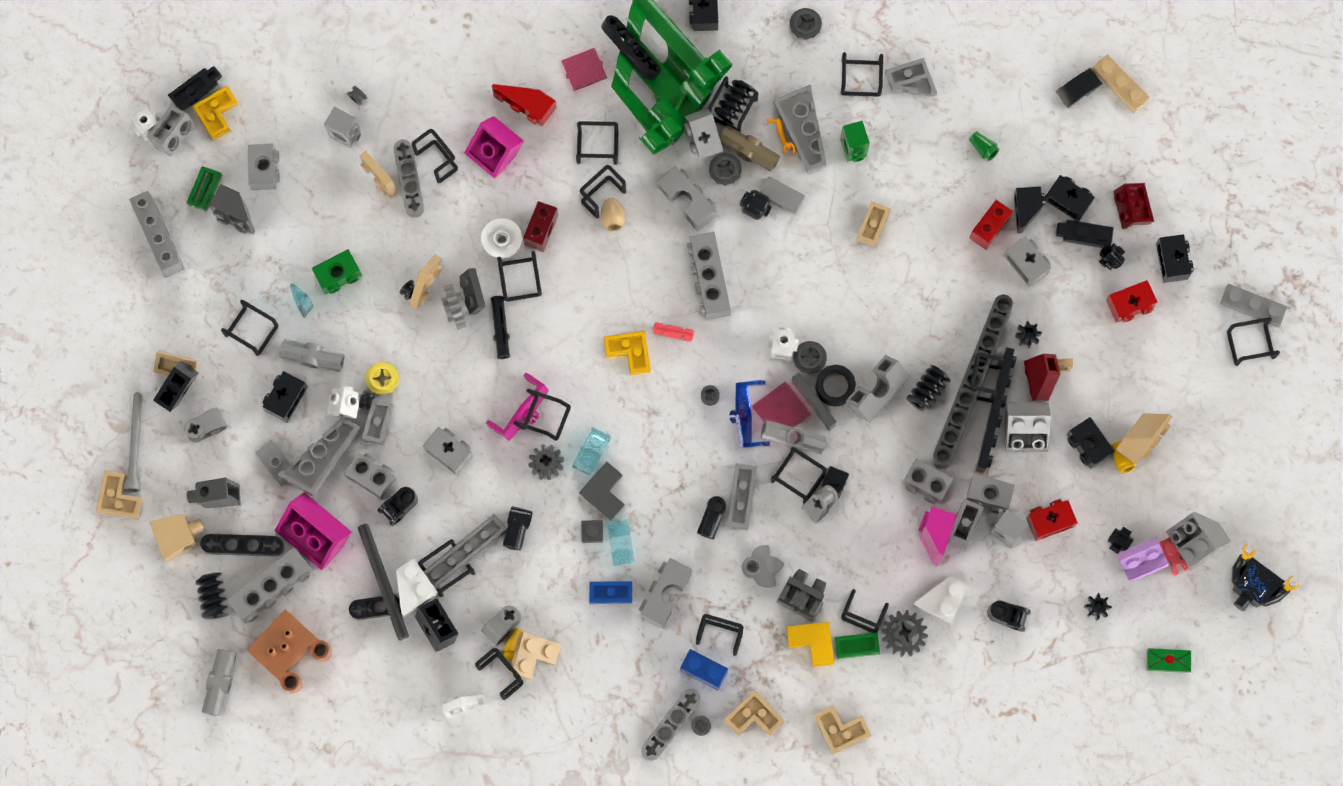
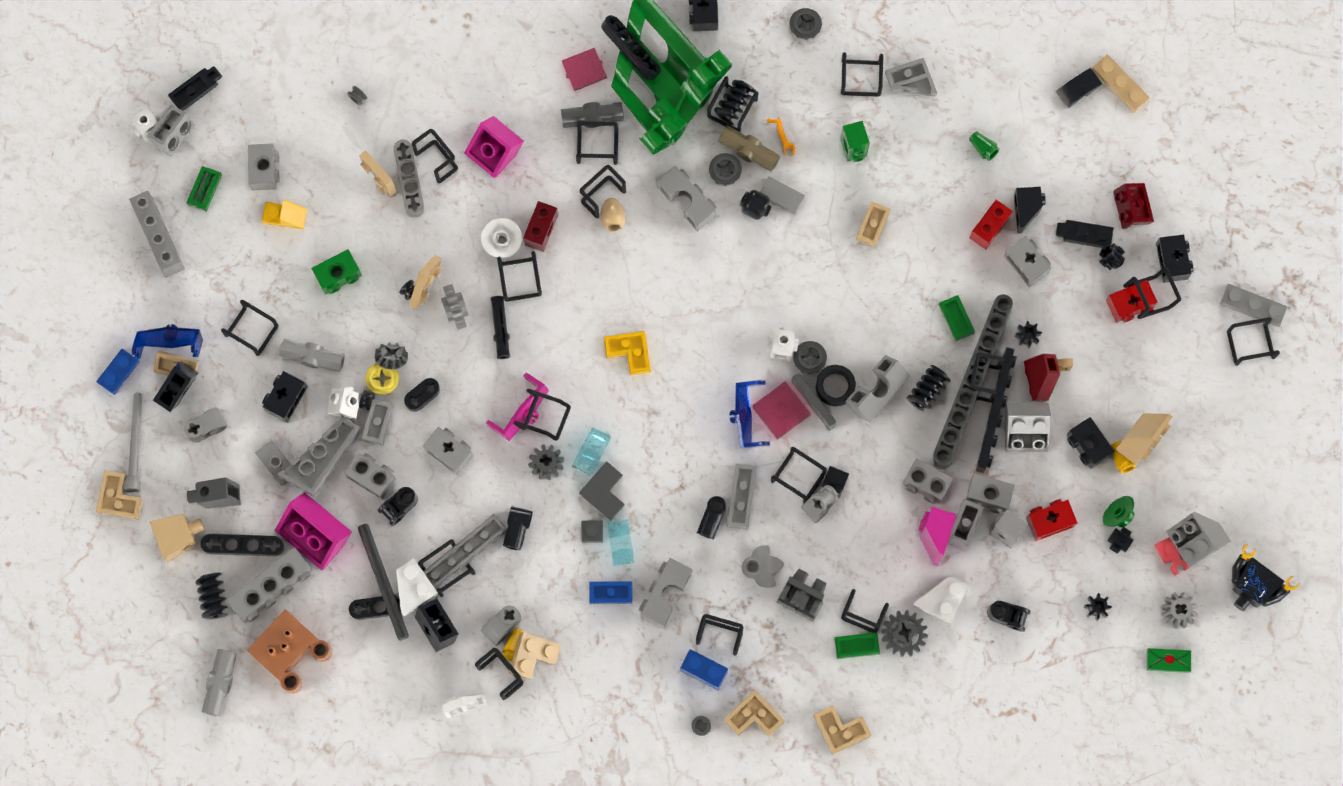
yellow tile [192,86,238,141] -> none
dark grey slope [209,184,255,234] -> none
clear light blue slope [290,283,313,318] -> none
light grey brick [324,107,361,148] -> none
dark grey plate [459,268,486,315] -> none
red slope [491,84,557,126] -> none
light grey beam [642,689,700,761] -> none
coral axle [653,322,694,341] -> none
light grey brick [684,108,723,159] -> none
light grey brick [687,232,731,320] -> none
dark grey bush [701,385,720,406] -> none
light grey piece [761,420,826,454] -> none
light grey wing [773,84,826,174] -> none
yellow tile [786,622,834,667] -> none
black brick [1045,175,1095,221] -> none
lavender bracket [1117,537,1169,582] -> none
none -> blue plate [96,349,140,395]
none -> clear blue piece [132,324,203,360]
none -> yellow slope [262,200,307,229]
none -> dark grey gear [374,342,408,370]
none -> black beam [404,378,440,412]
none -> dark grey piece [561,102,624,128]
none -> green tile [938,295,975,342]
none -> green piece [1103,496,1135,527]
none -> black piece [1123,267,1181,319]
none -> light grey gear [1161,592,1198,629]

